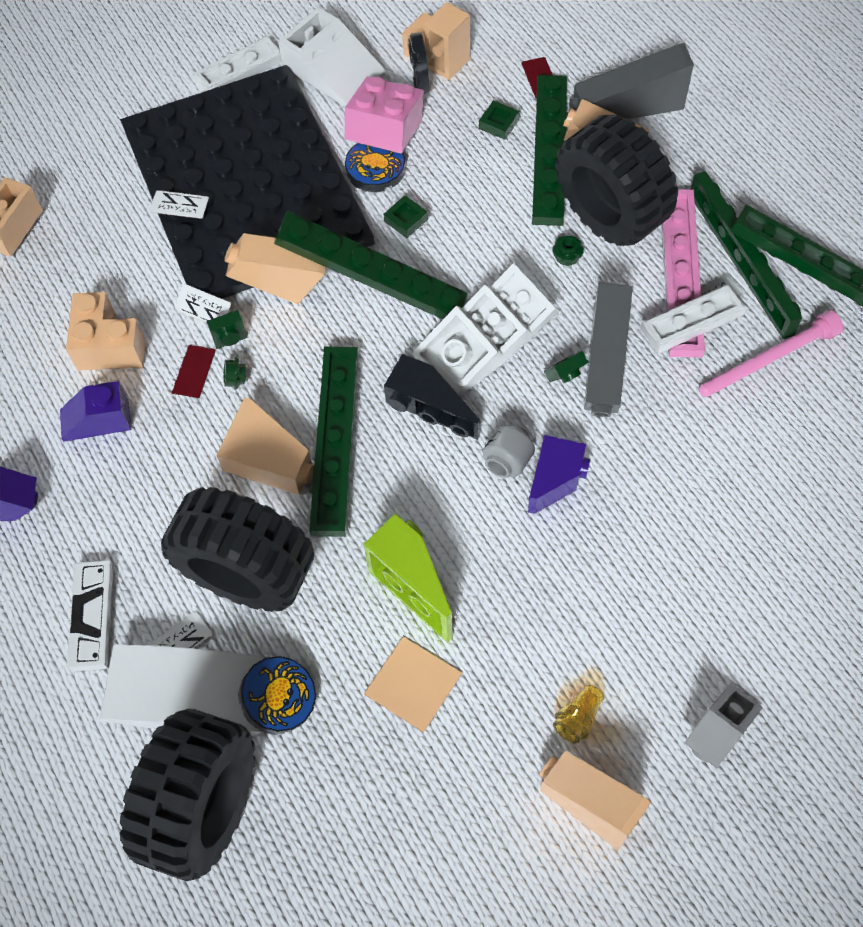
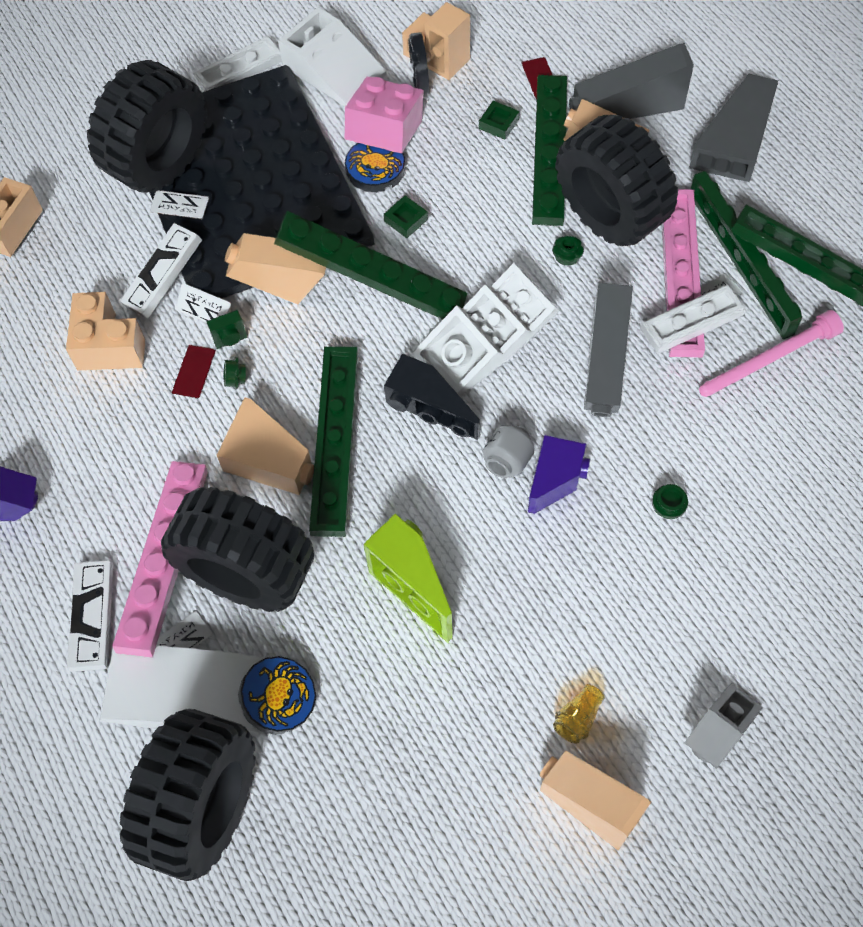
dark purple slope [60,381,131,442] -> none
light nougat sticker [364,636,462,733] -> none
dark green plate [544,351,589,384] -> none
none -> black tyre [87,60,207,193]
none -> bright pink plate [112,461,208,658]
none -> white tile [120,223,202,319]
none -> dark green plate [652,484,689,519]
none -> dark grey slope [689,74,779,183]

